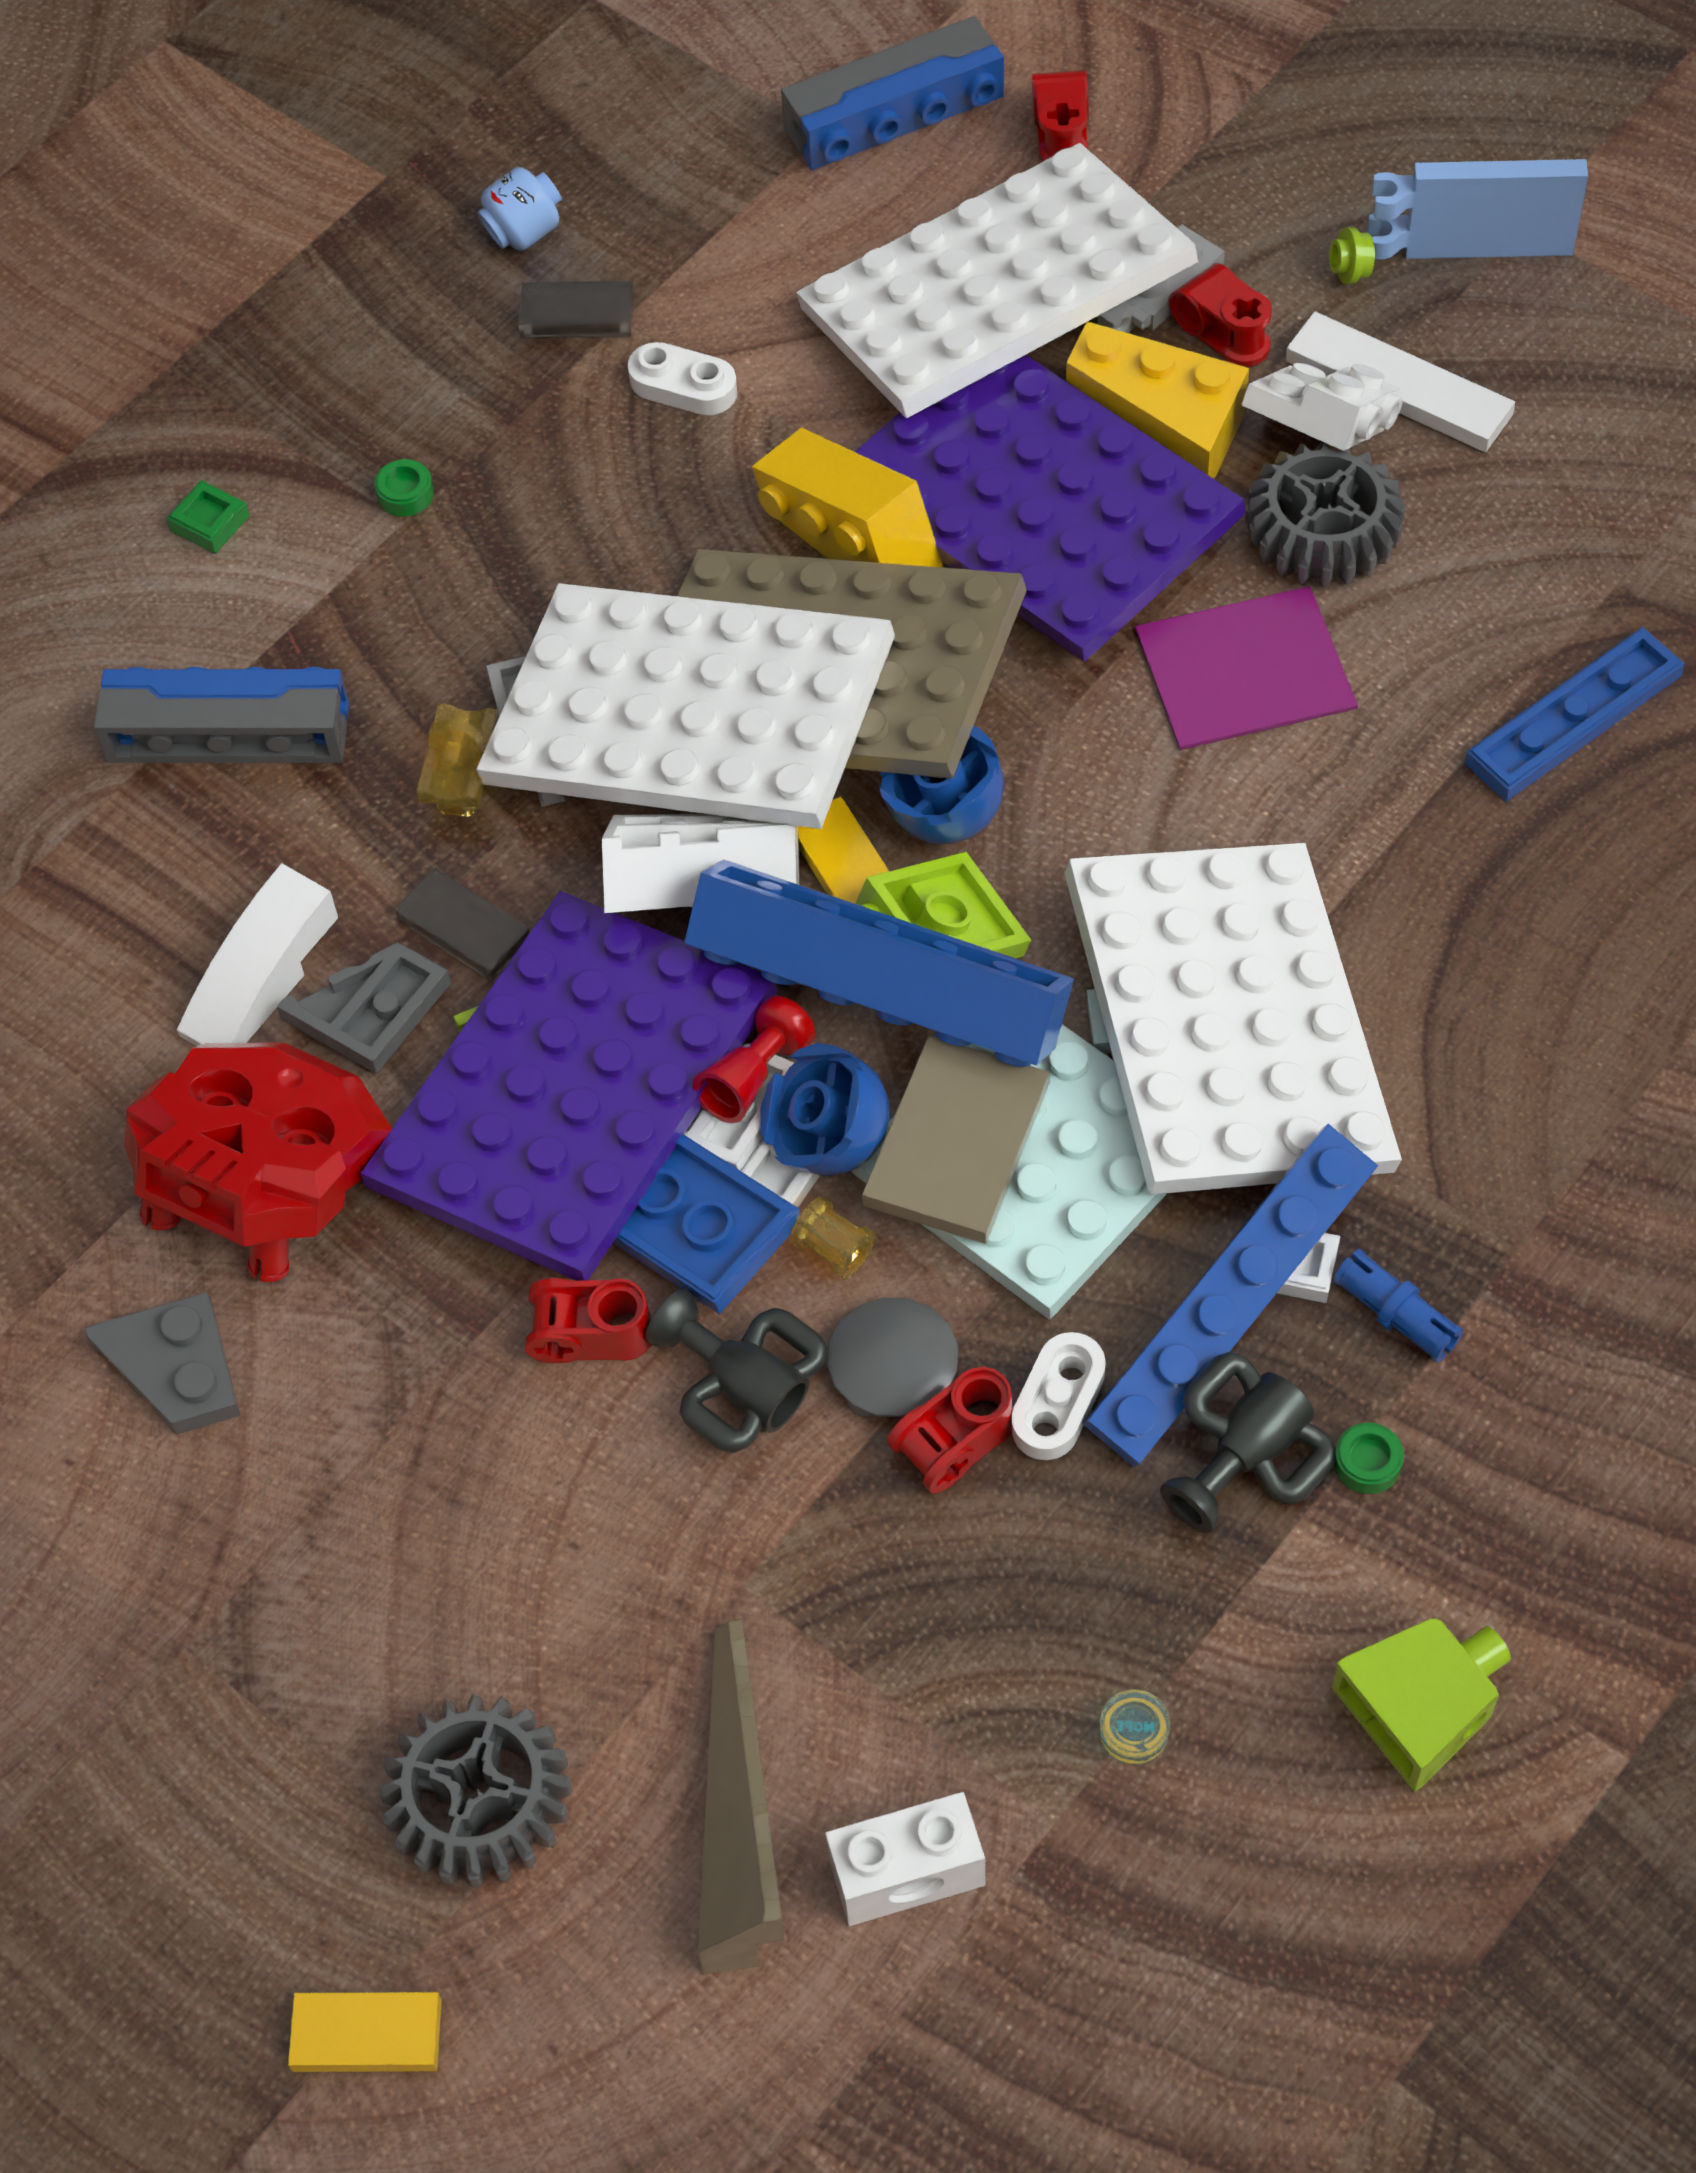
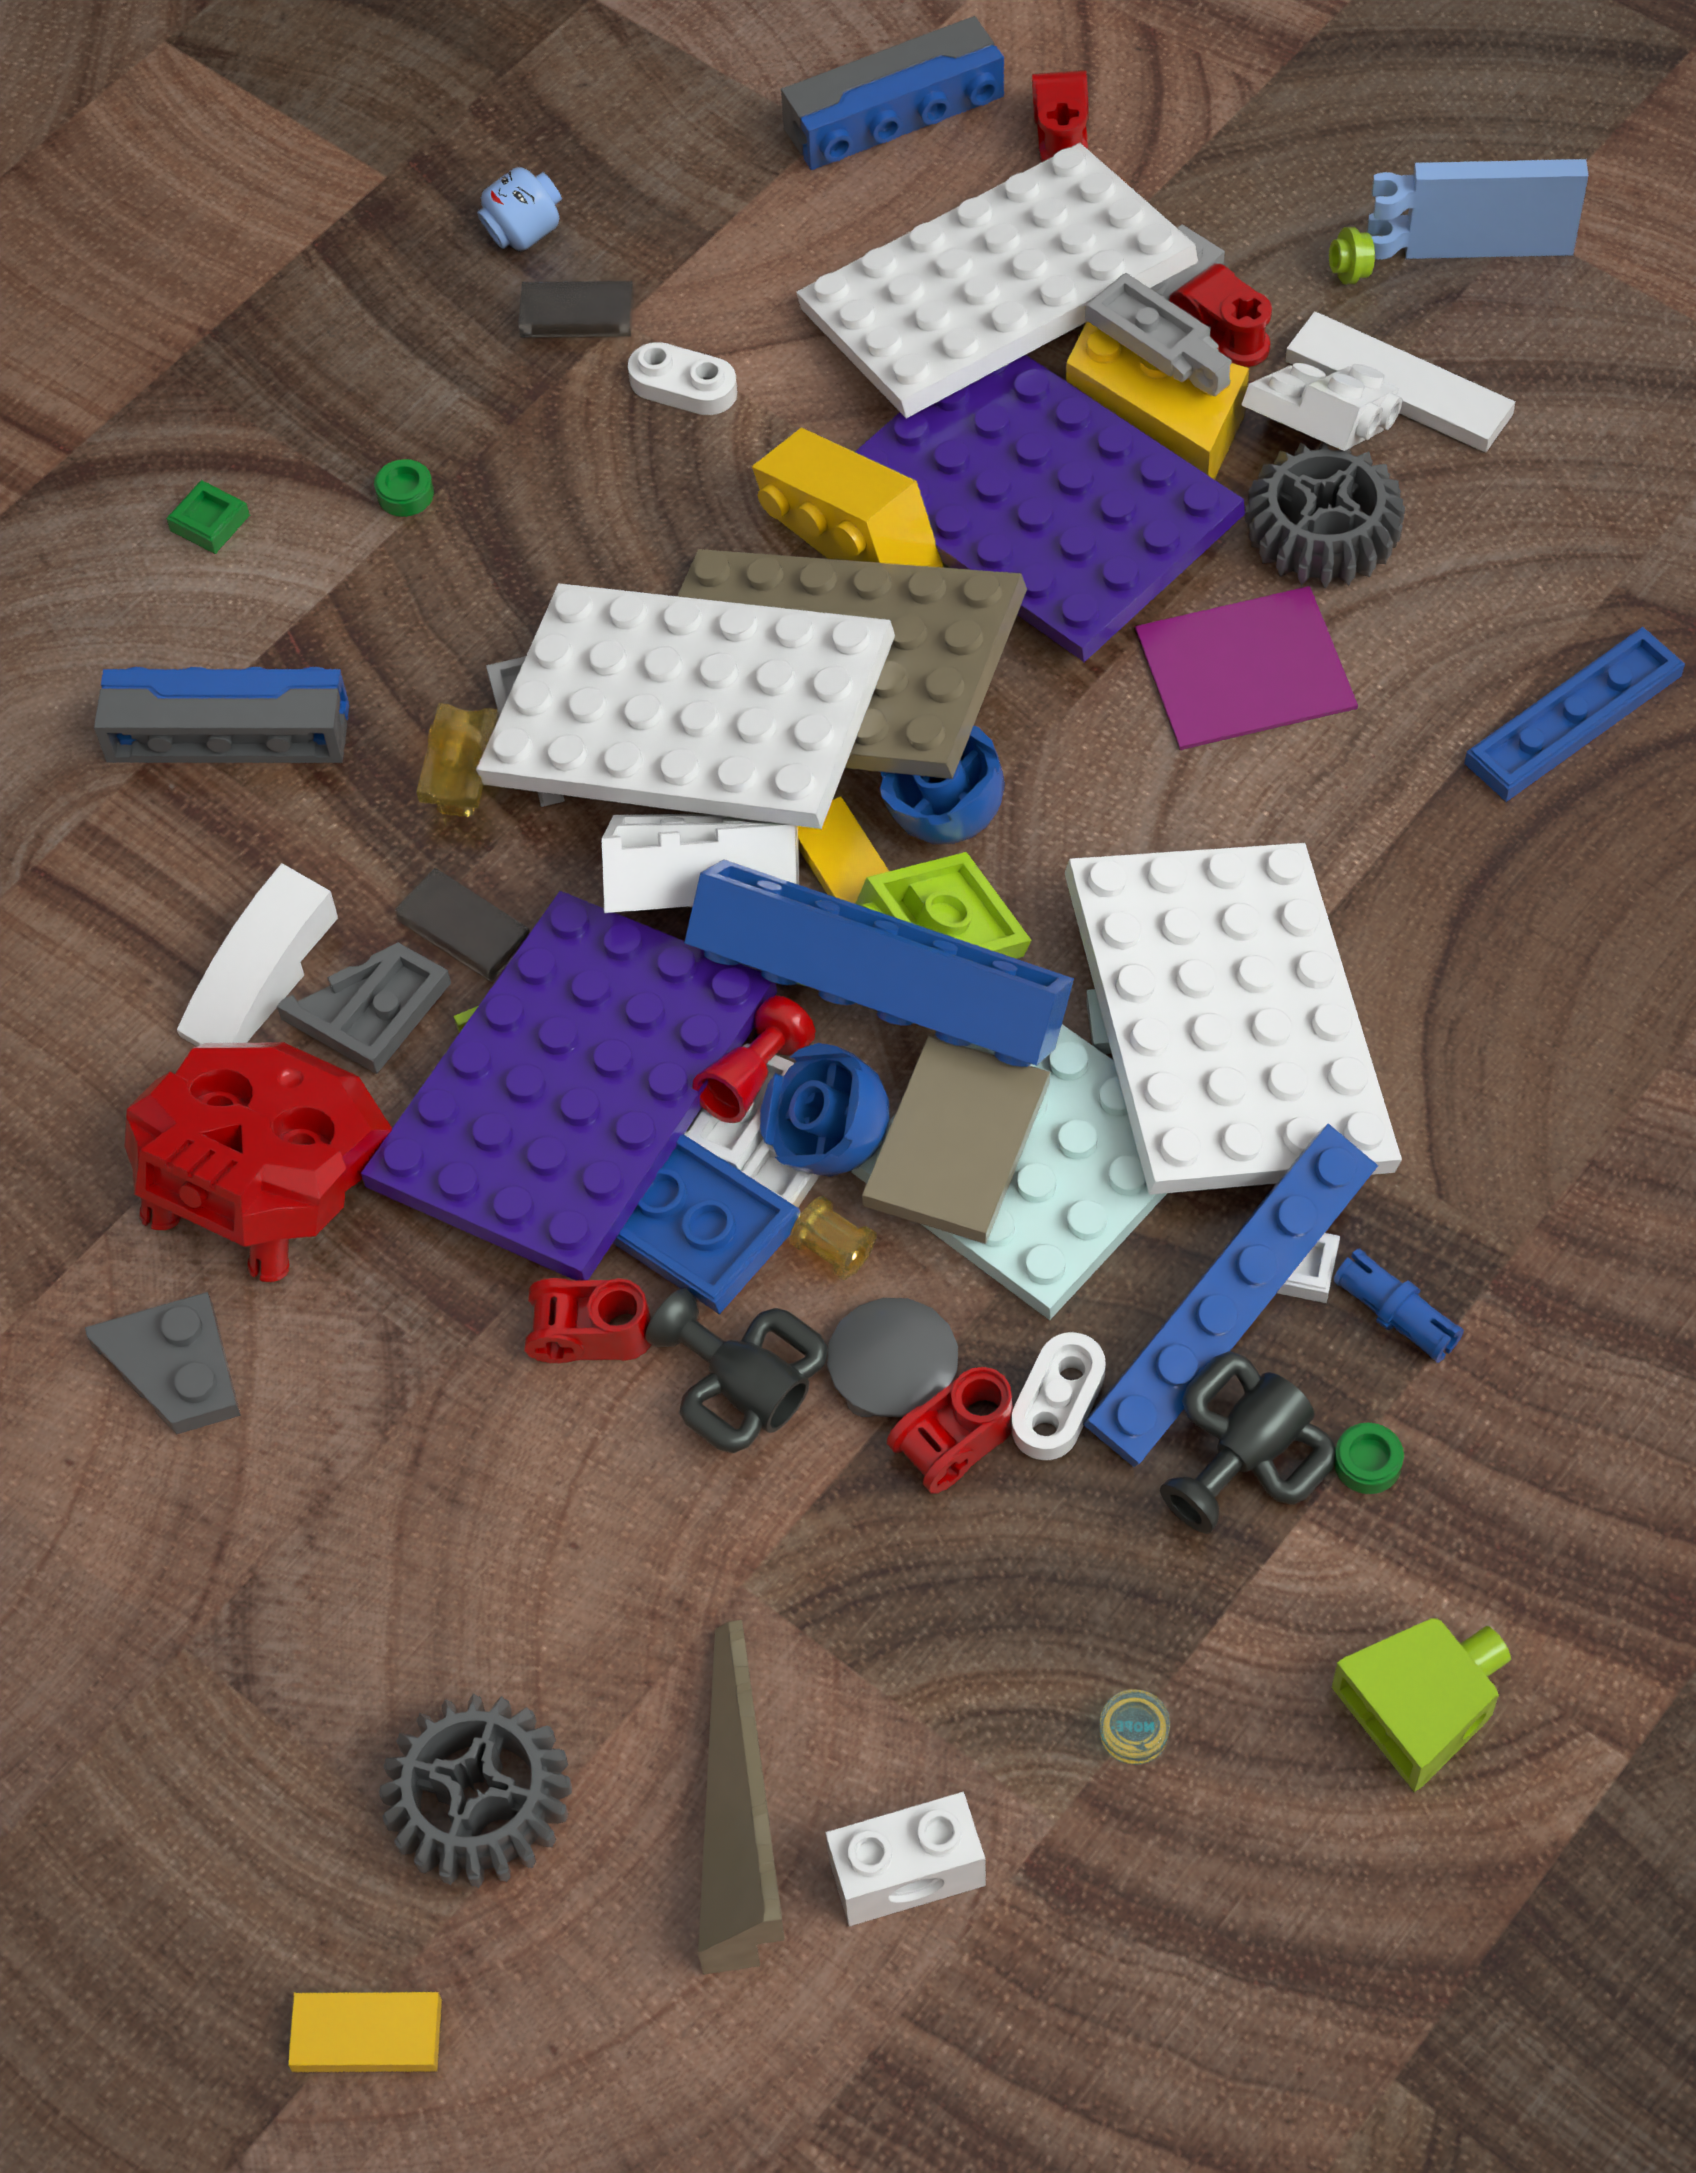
none -> light grey hinge [1085,273,1231,397]

